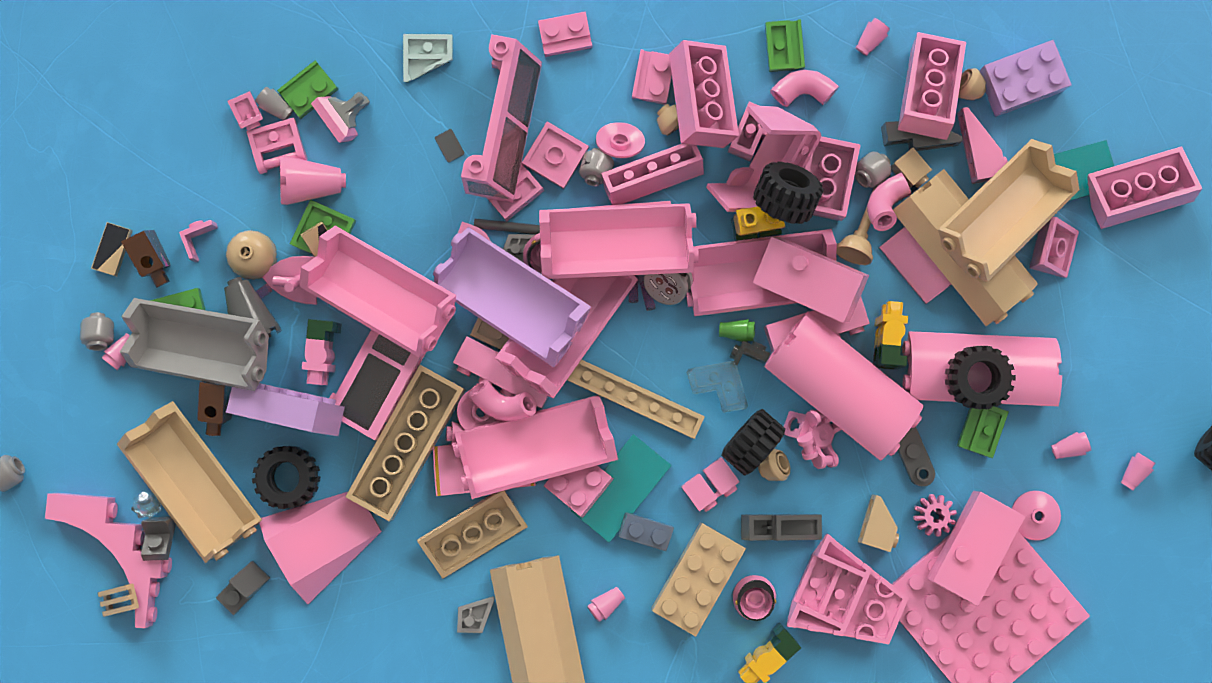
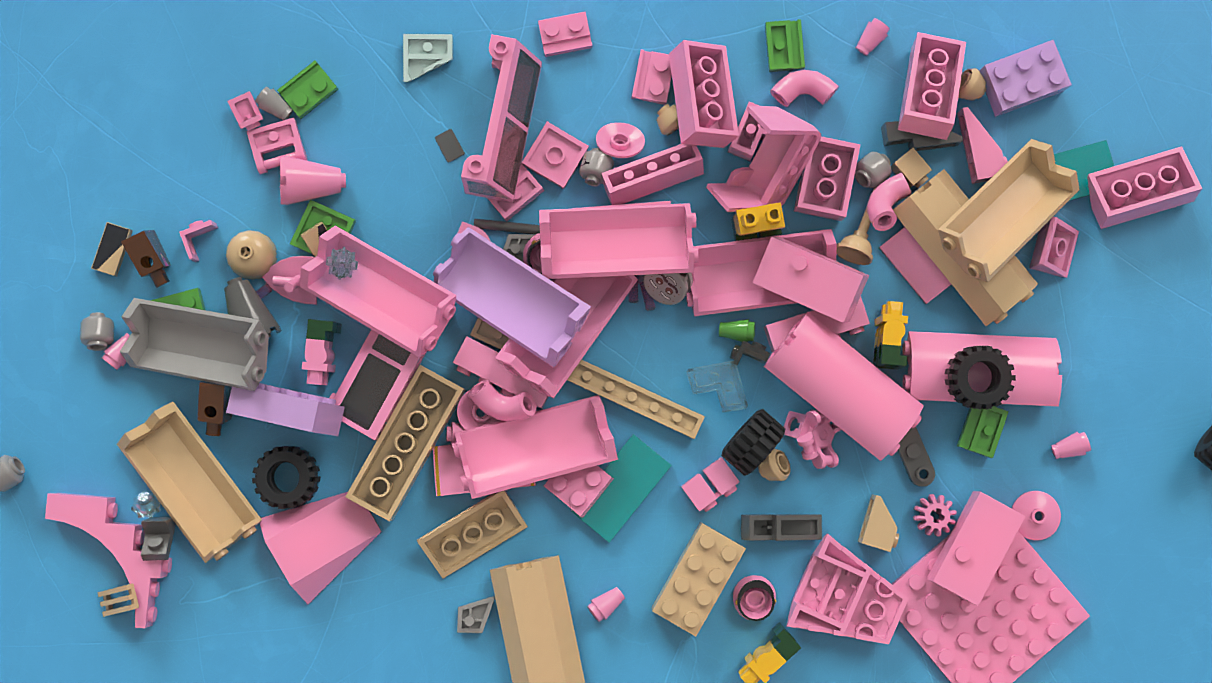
dark grey slope [216,561,270,615] -> none
piece [311,92,370,143] -> none
sand blue plate [618,512,674,551] -> none
black tyre [753,162,824,224] -> none
bright pink cone [1120,453,1155,491] -> none
none -> clear light blue gear [326,247,358,280]

